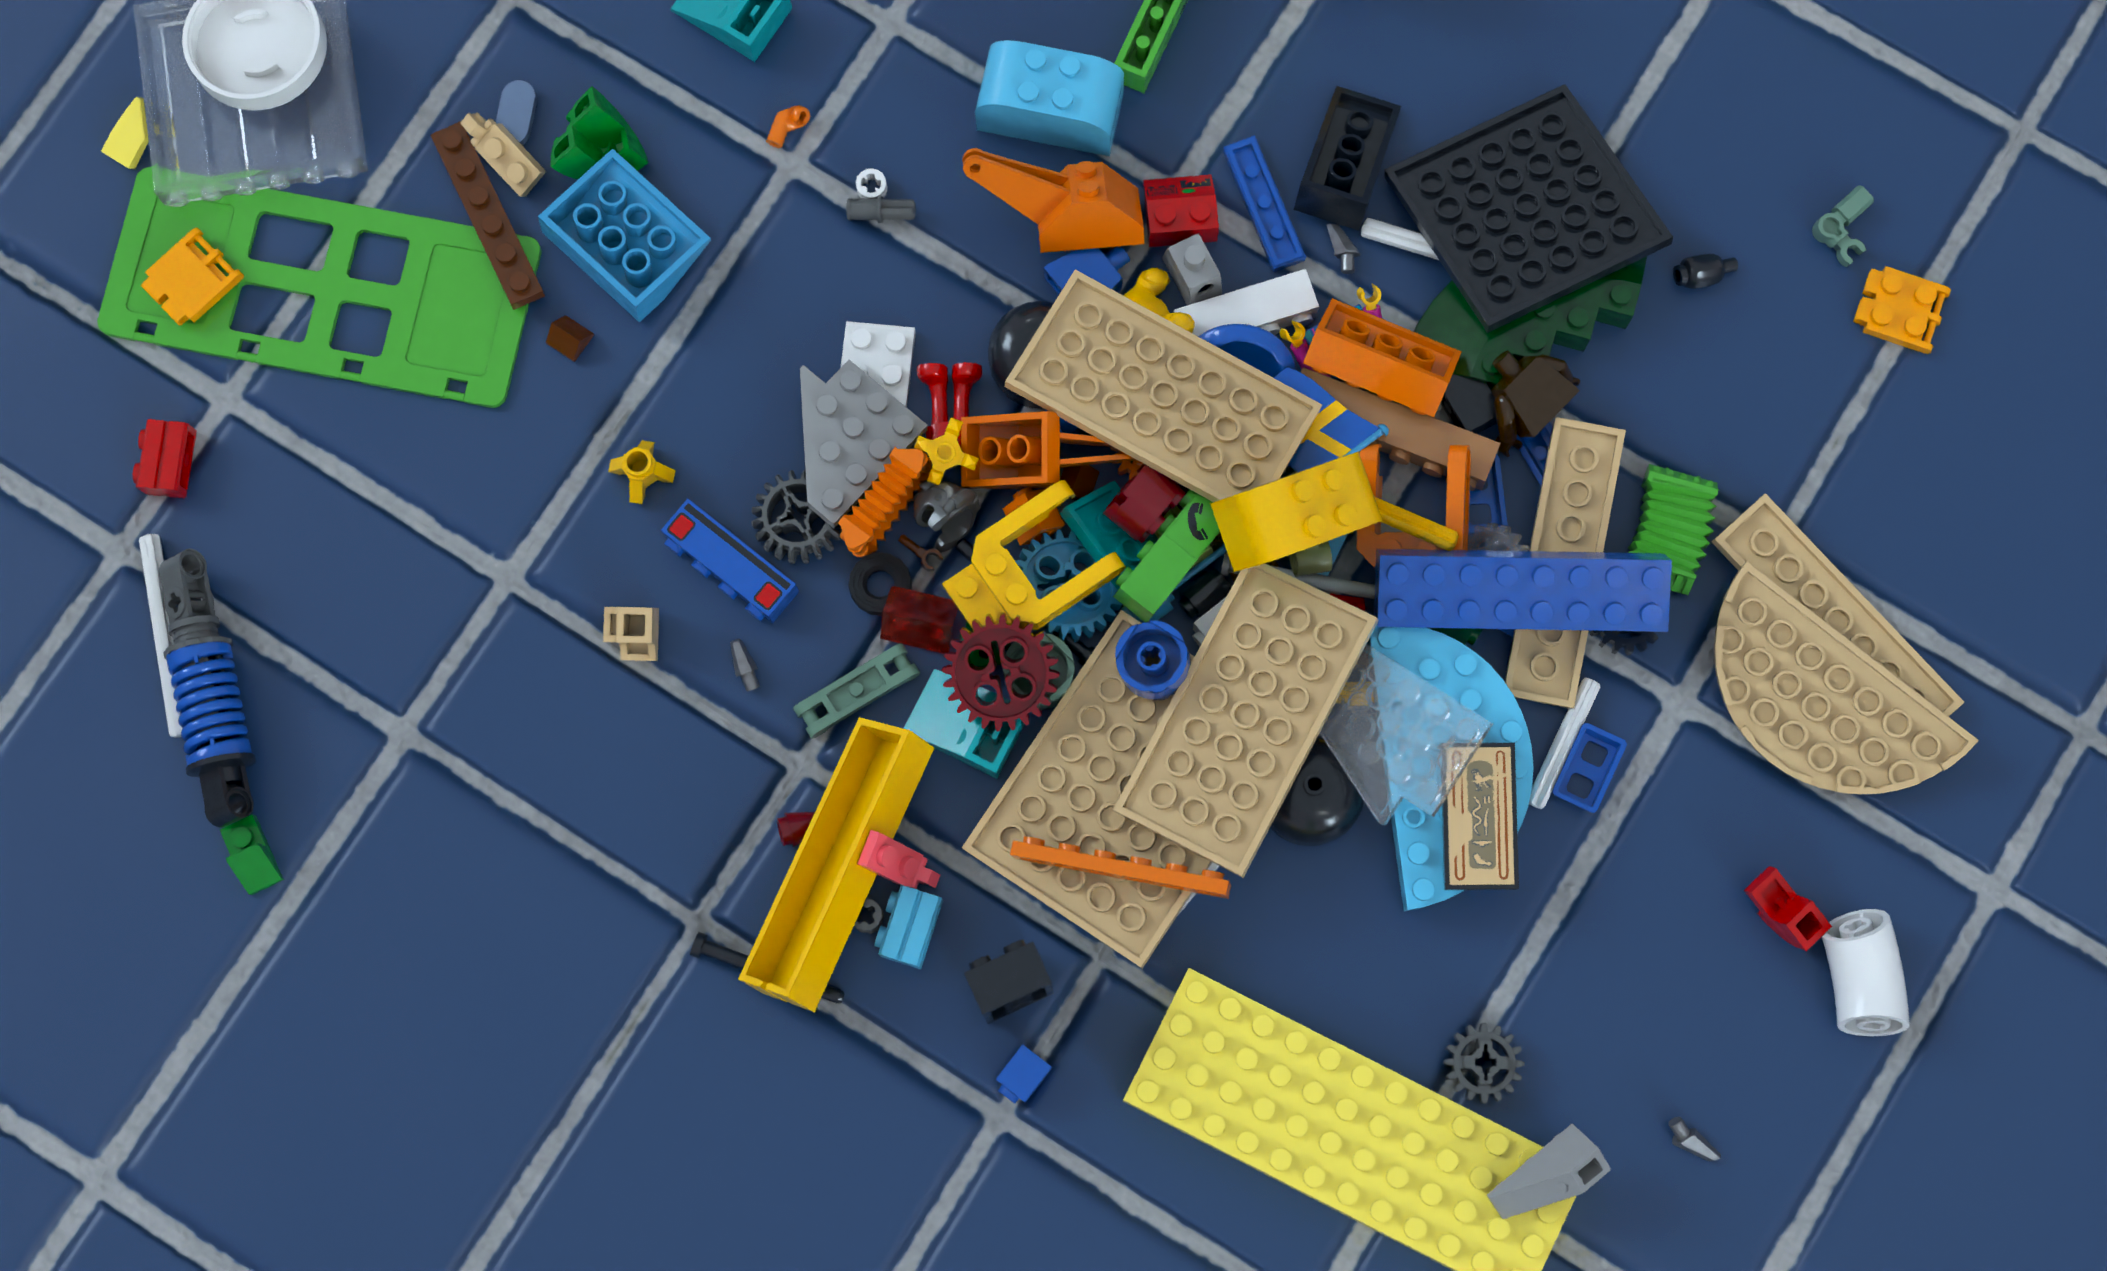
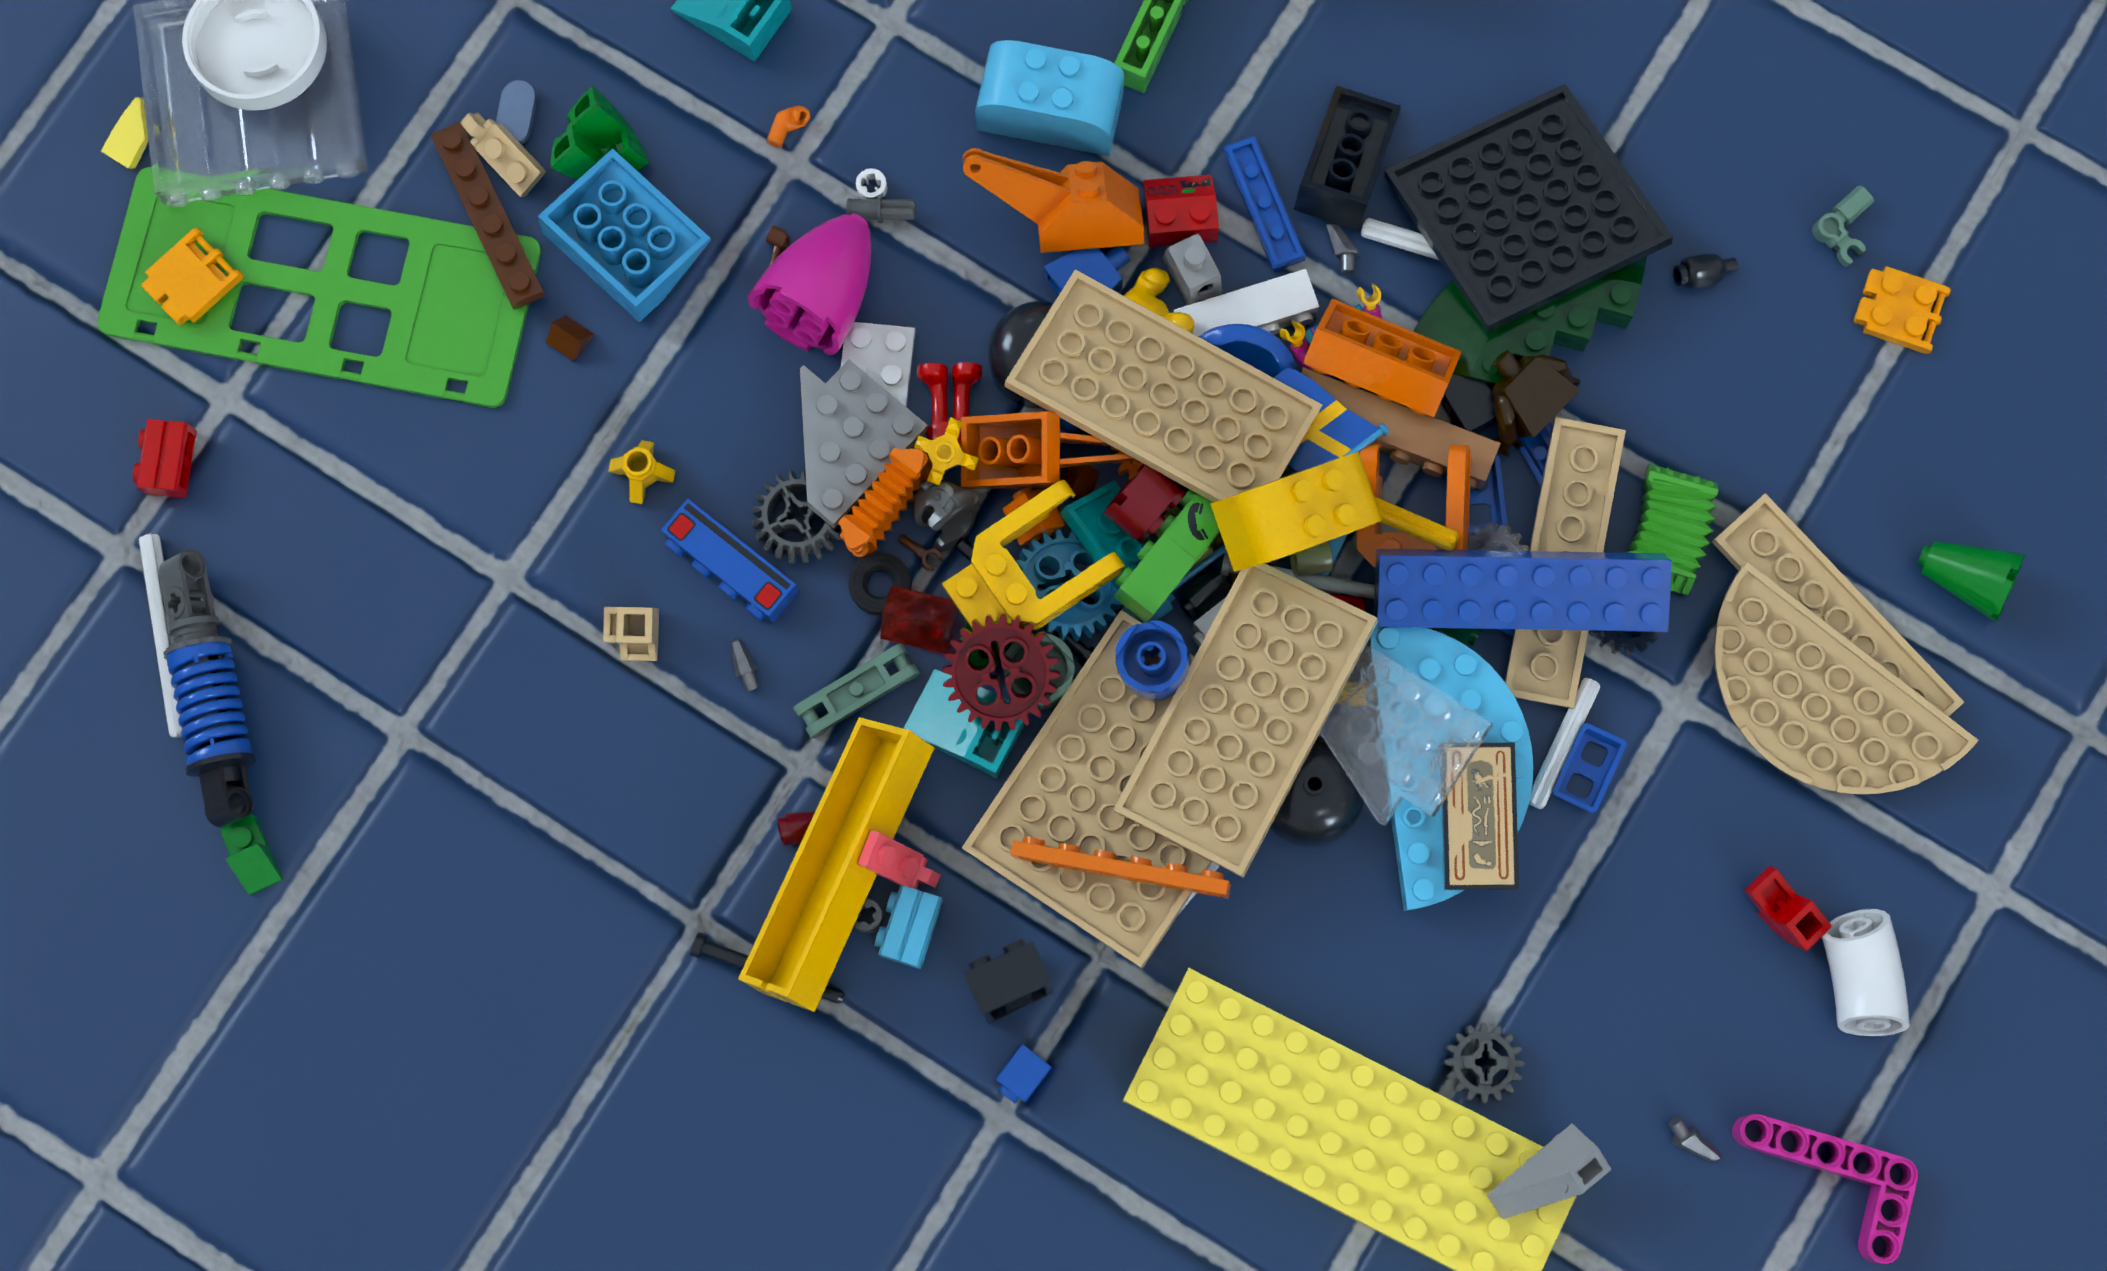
none -> dark pink cylinder [748,214,872,356]
none -> reddish brown hand [766,226,790,266]
none -> dark pink beam [1732,1114,1918,1264]
none -> green cone [1917,541,2025,621]

